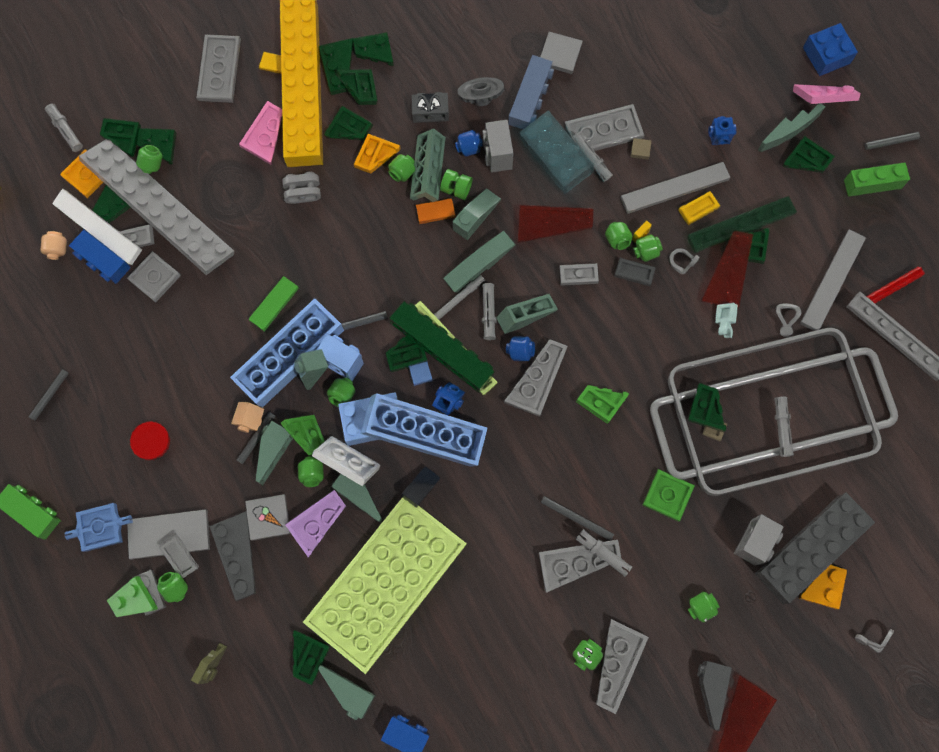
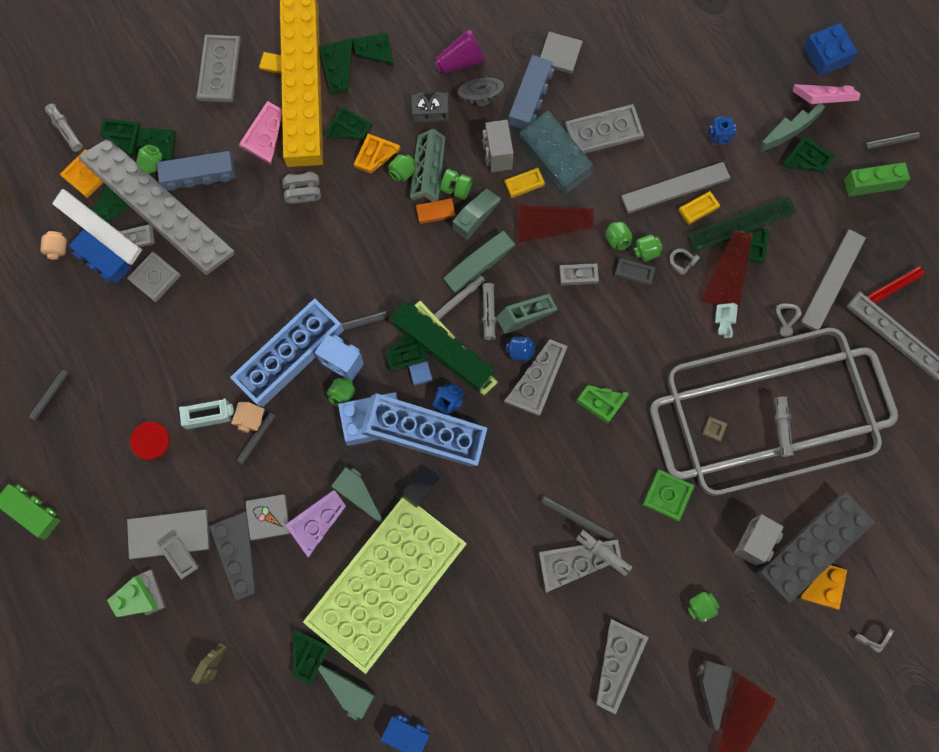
medium blue plate [65,503,133,552] -> none
bright green head [157,572,188,603] -> none
bright green tile [249,276,299,331] -> none
sand green slope [256,421,293,485] -> none
bright green wing [281,415,325,455] -> none
sand green slope [294,349,328,390] -> none
bright green head [298,457,324,487] -> none
white tile [312,436,381,486] -> none
dark green wing [337,69,377,105] -> none
blue head [455,130,483,157] -> none
light grey pin [571,132,613,182] -> none
bright green head [573,639,603,671] -> none
dark tan tile [631,138,651,160] -> none
yellow tile [632,220,652,243] -> none
dark green wing [688,383,726,432] -> none
none -> sand blue brick [157,151,236,191]
none -> light aqua window [179,399,234,430]
none -> magenta cone [435,29,486,74]
none -> yellow tile [504,168,545,198]

